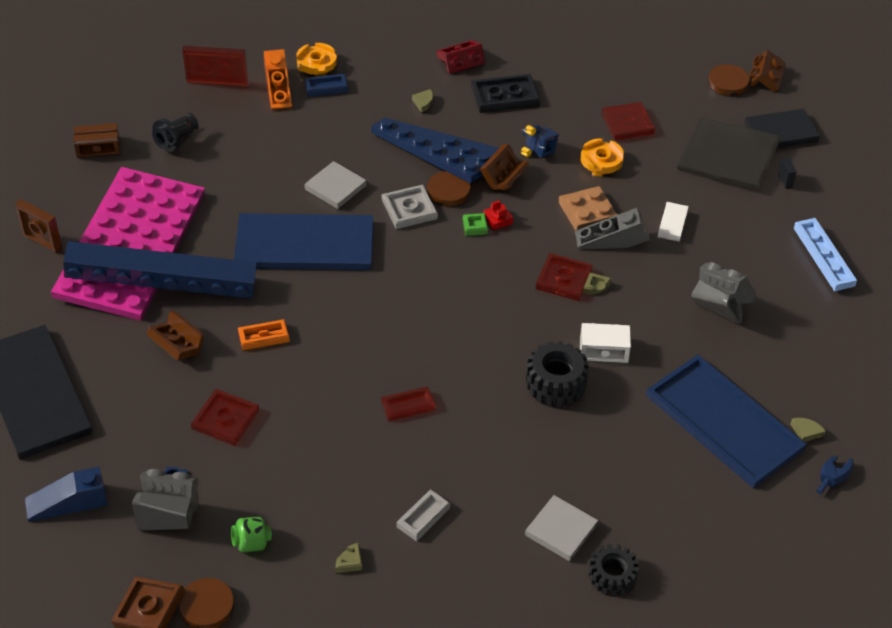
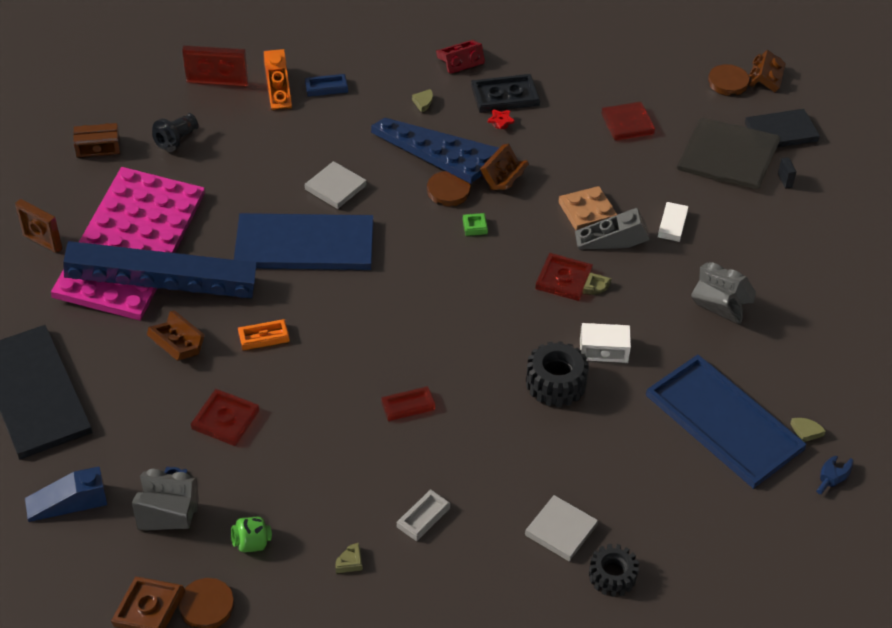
light orange plate [297,43,337,77] -> none
light grey tile [382,185,438,229] -> none
red tile [483,200,513,231] -> none
dark blue piece [521,125,559,158] -> none
light orange plate [580,139,624,177] -> none
light blue plate [794,218,857,291] -> none
none -> red plate [487,110,515,129]

